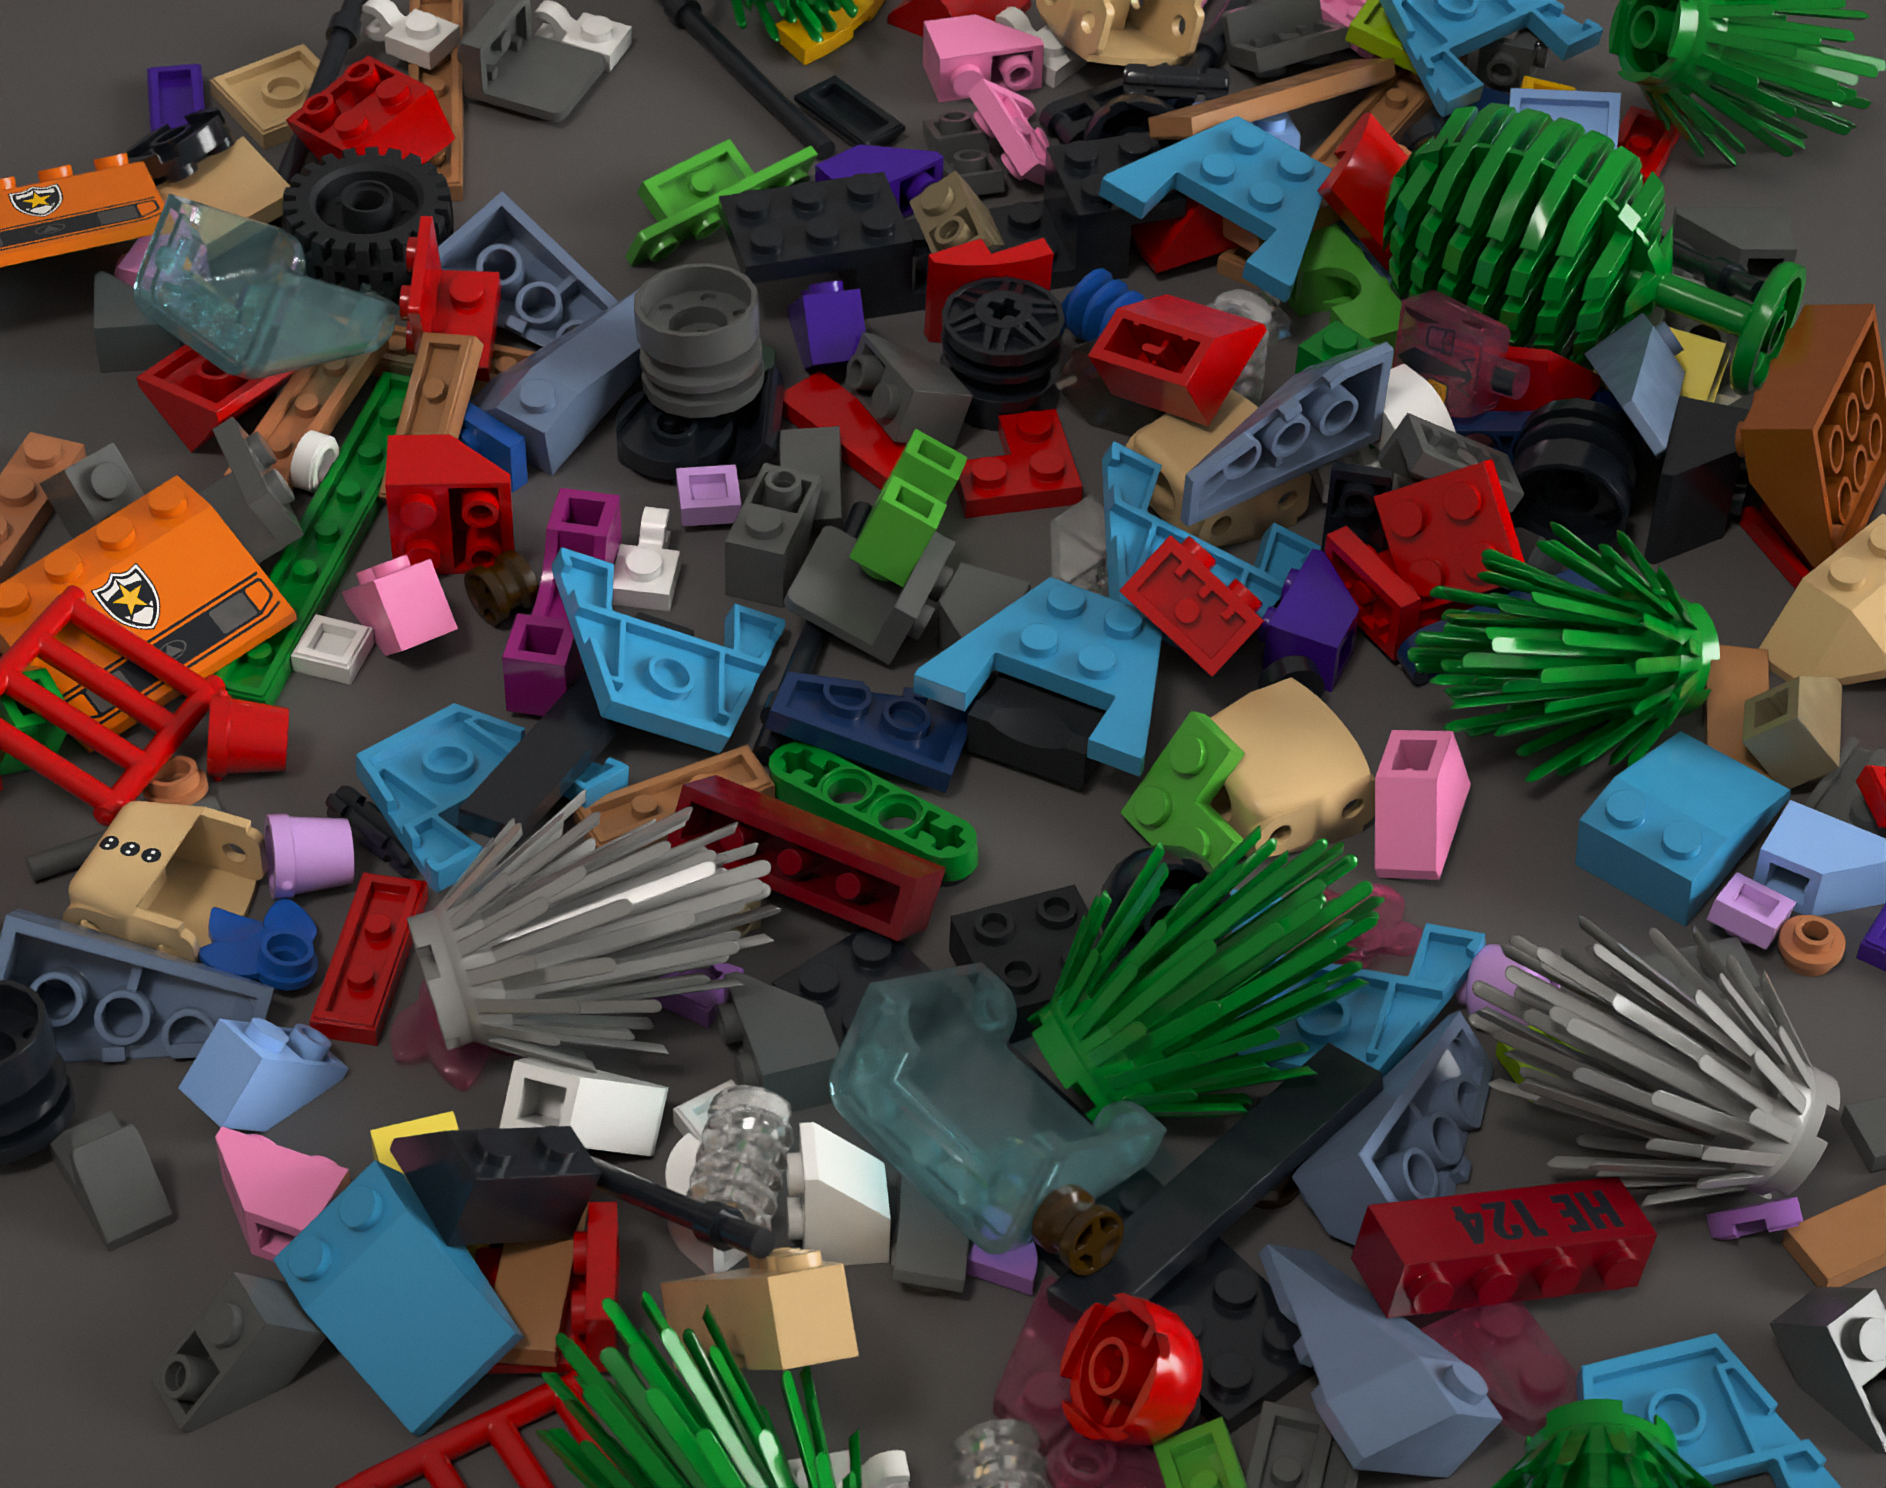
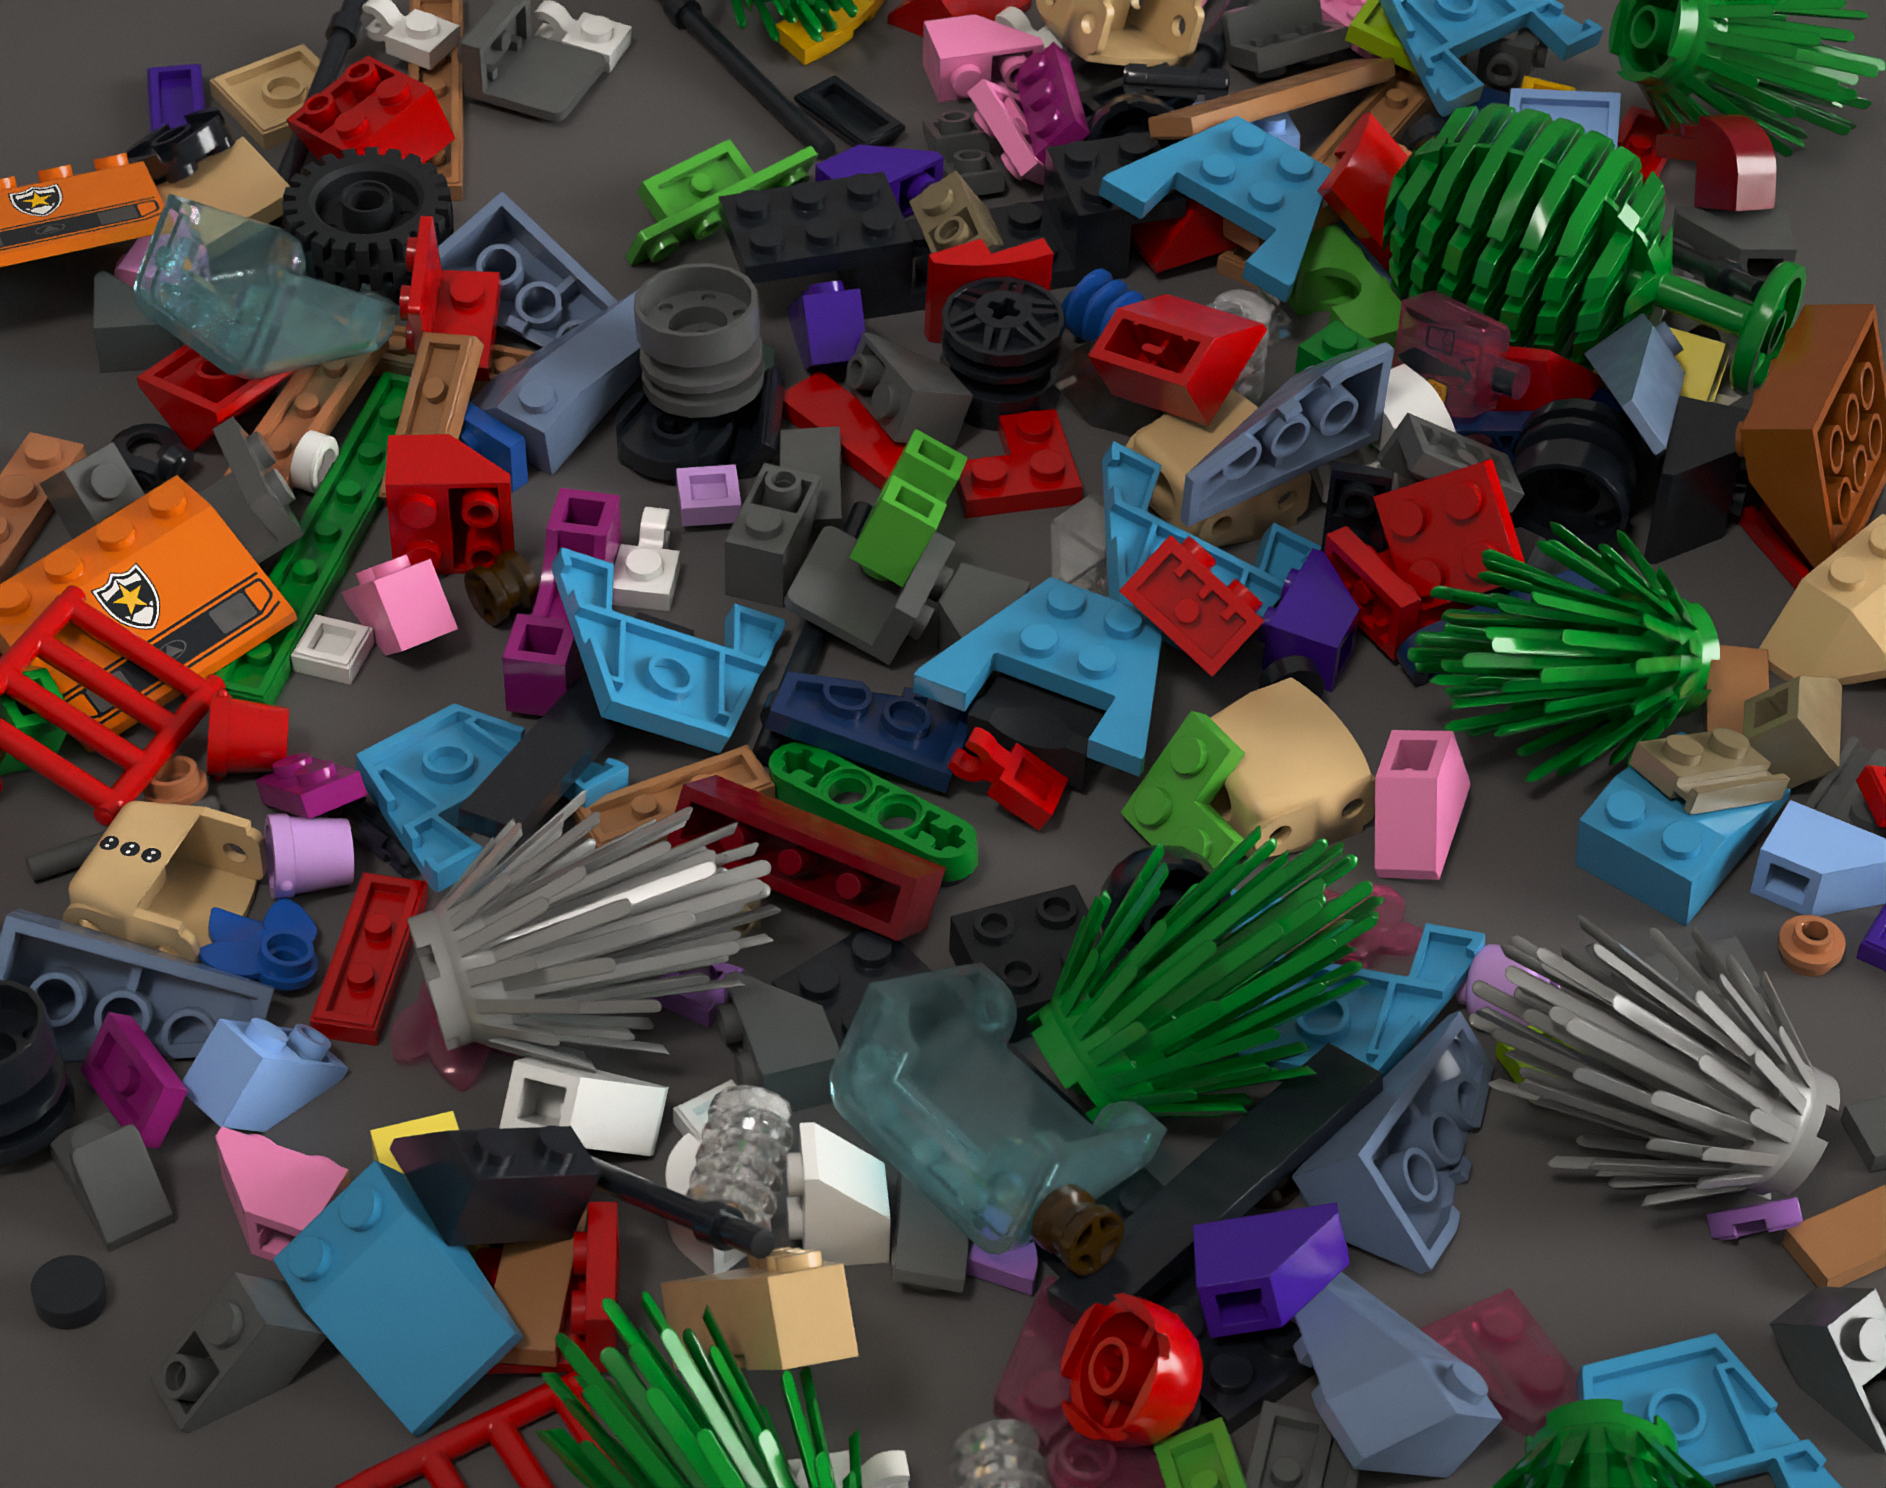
dark red brick [1351,1176,1658,1318] -> none
lavender plate [1706,872,1796,950] -> none
none -> black tile [31,1255,107,1329]
none -> magenta plate [80,1012,188,1149]
none -> black piece [111,423,194,490]
none -> magenta plate [255,753,367,819]
none -> red plate [948,727,1068,831]
none -> magenta plate [1015,41,1090,165]
none -> dark purple slope [1193,1202,1350,1338]
none -> dark tan plate [1628,728,1790,815]
none -> dark red brick [1655,114,1776,211]

